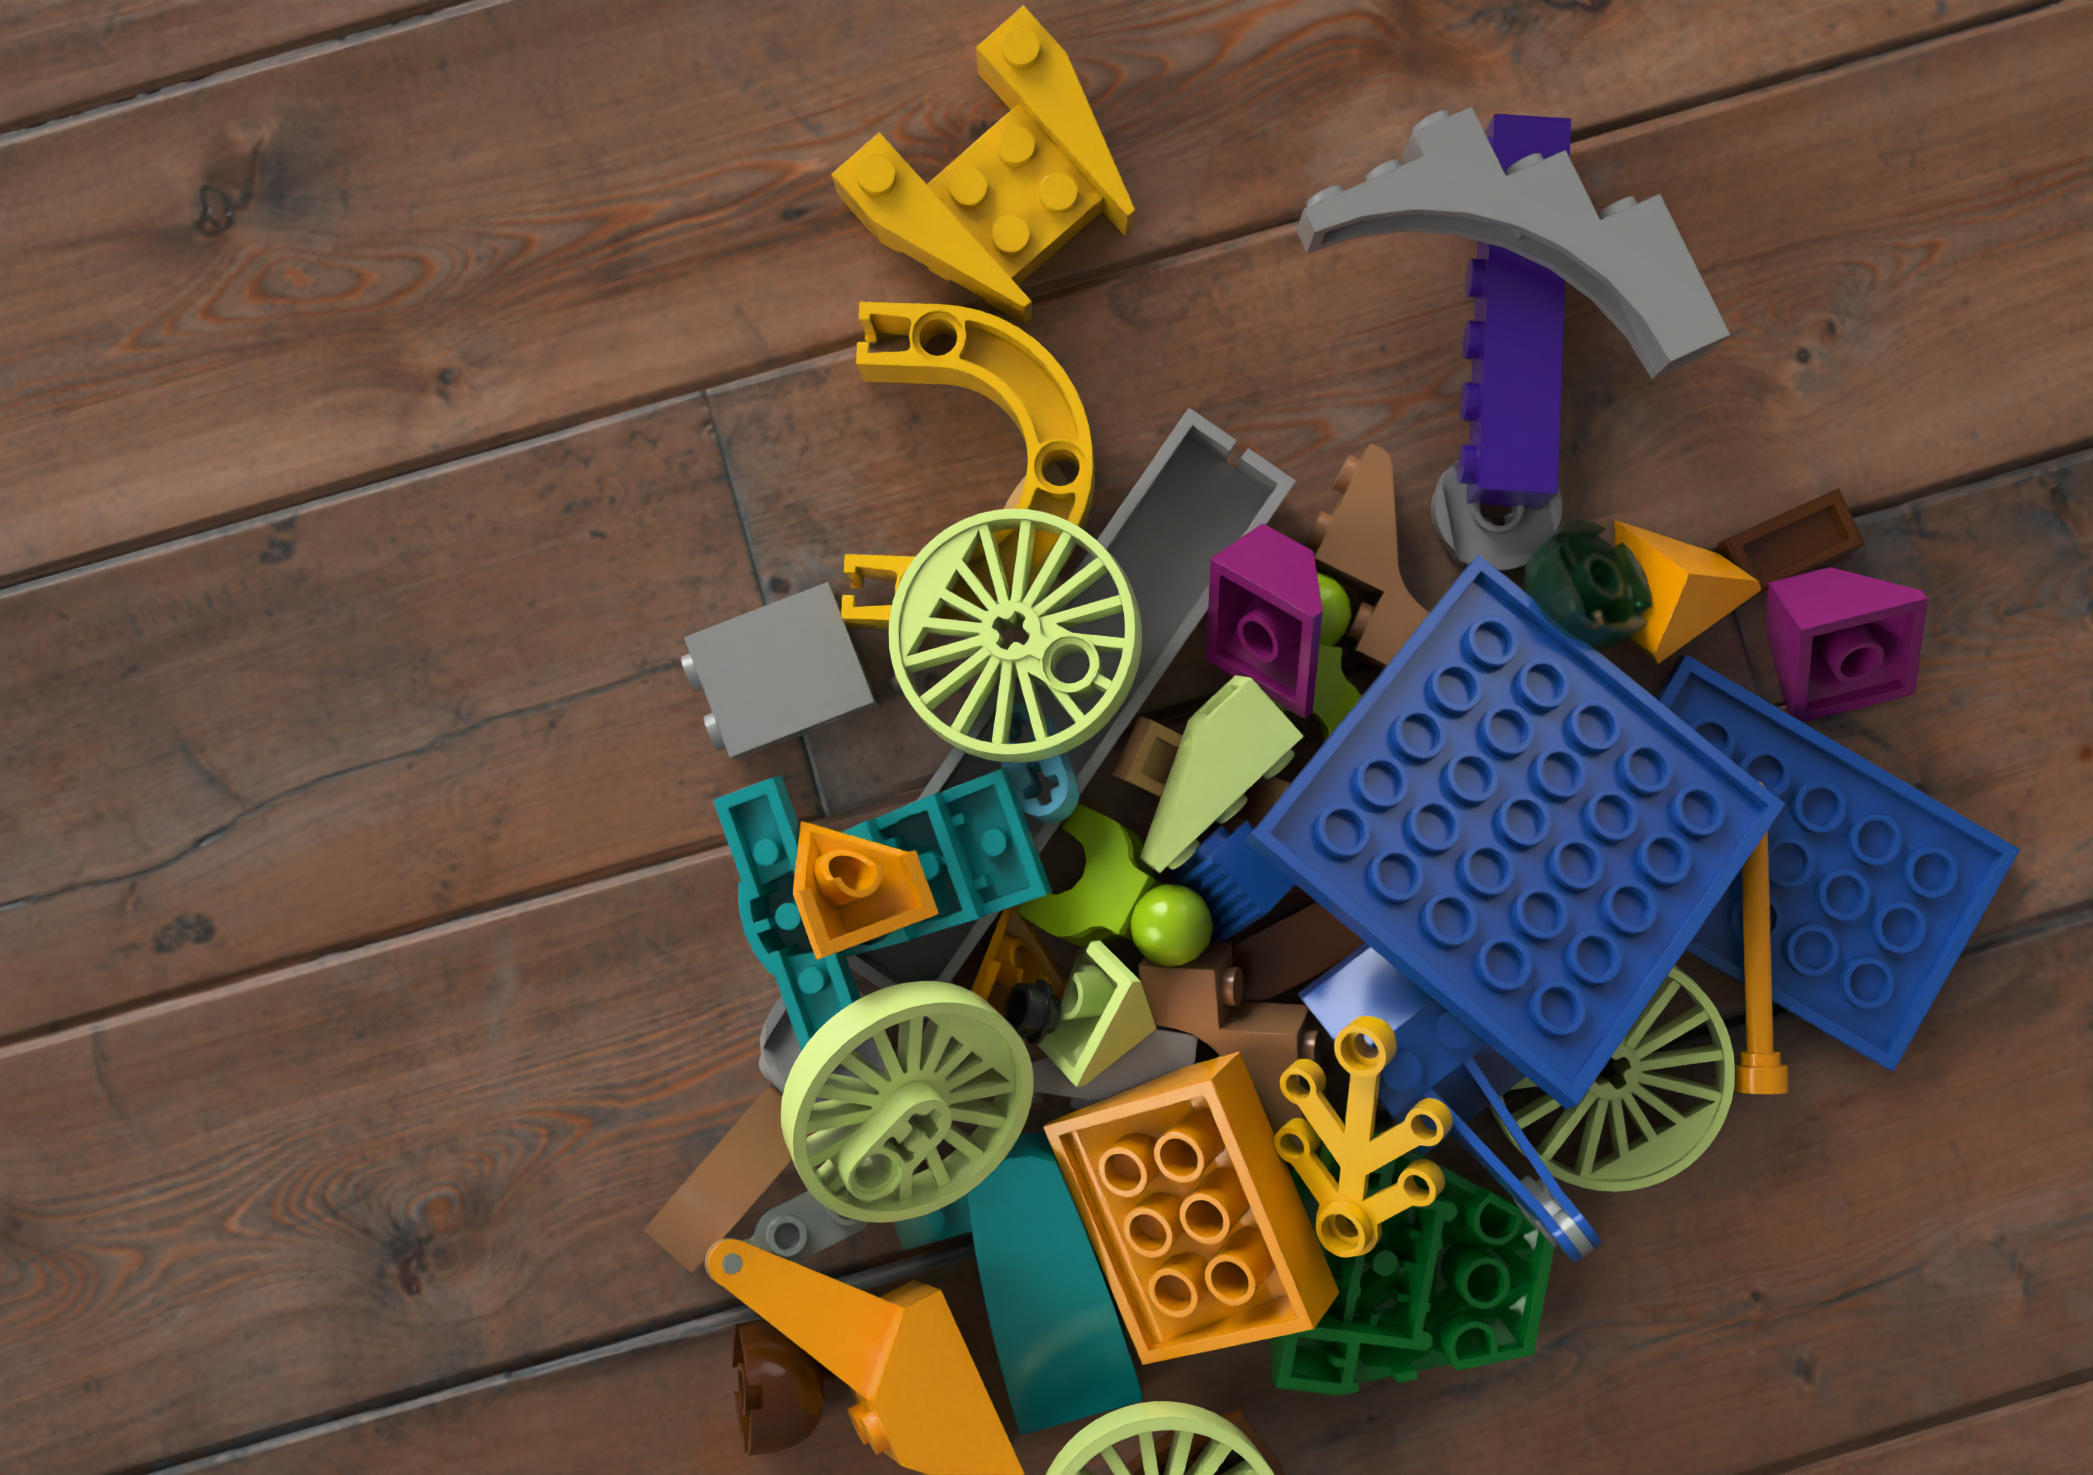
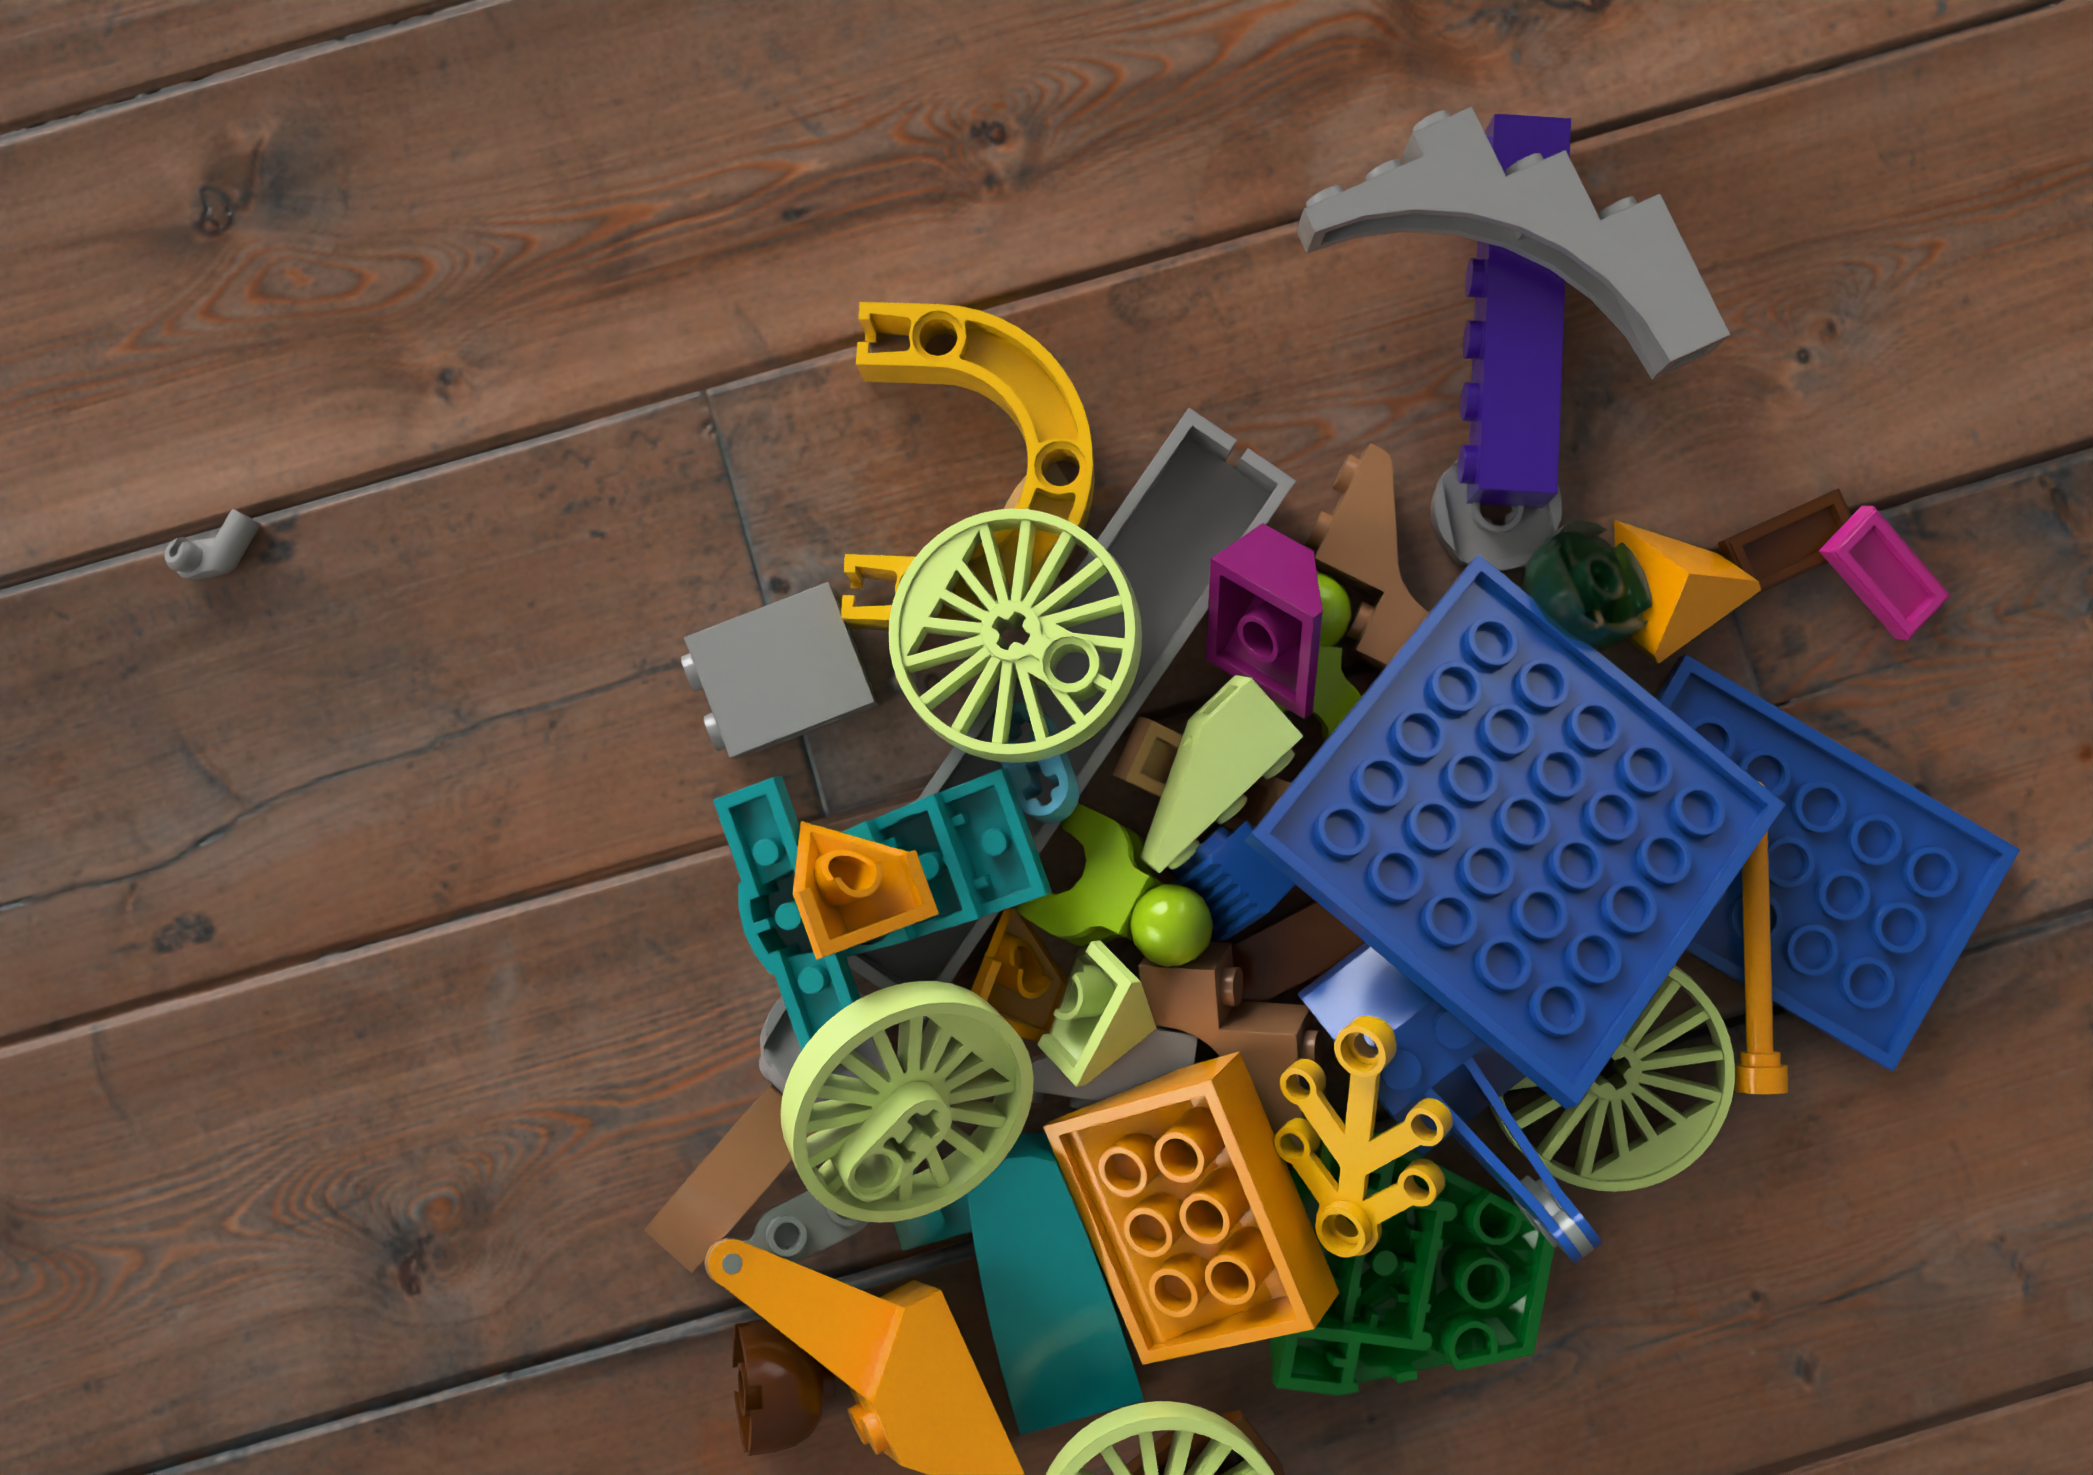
yellow wedge [831,5,1135,325] -> none
black plate [1004,979,1061,1045] -> none
magenta slope [1765,567,1928,722] -> none
none -> light grey arm [164,508,261,580]
none -> dark pink tile [1819,505,1951,641]

